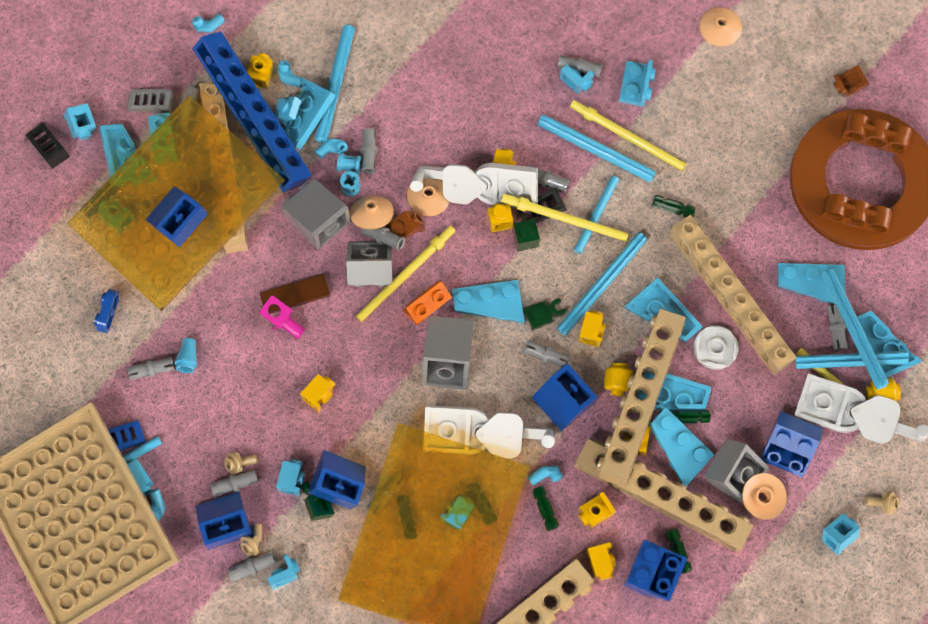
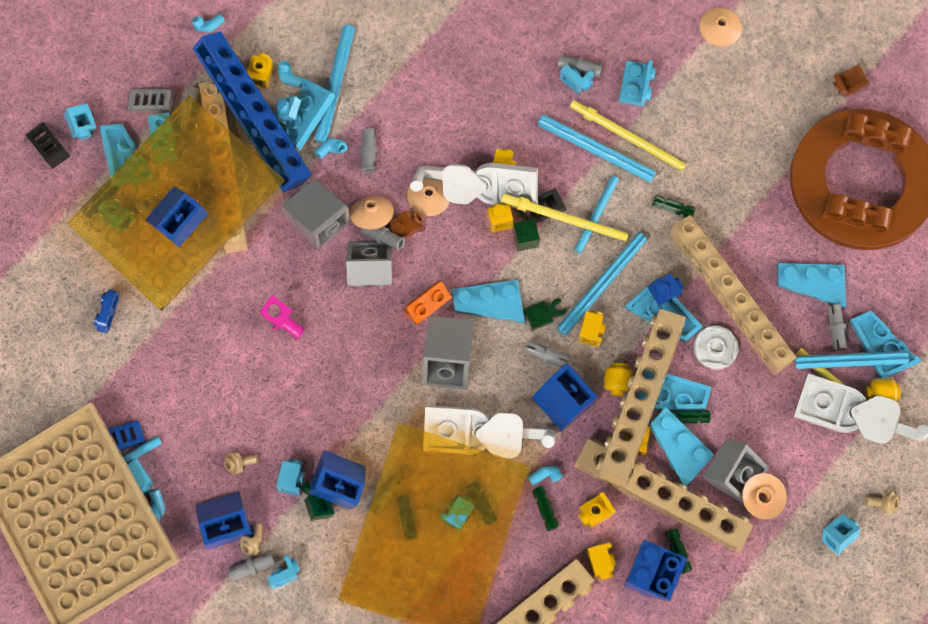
light grey pin [127,356,175,381] -> none
medium azure cone [175,338,197,373] -> none
light grey pin [210,469,258,497] -> none
reddish brown tile [260,274,330,314] -> none
yellow brick [300,374,336,413] -> none
medium azure bush [337,152,362,174] -> none
medium azure bush [340,171,361,196] -> none
light yellow bar [355,226,456,322] -> none
light grey pin [528,165,570,193] -> none
blue slope [760,411,823,478] -> none
medium azure axle [822,268,888,389] -> none
none -> blue bracket [648,273,684,307]

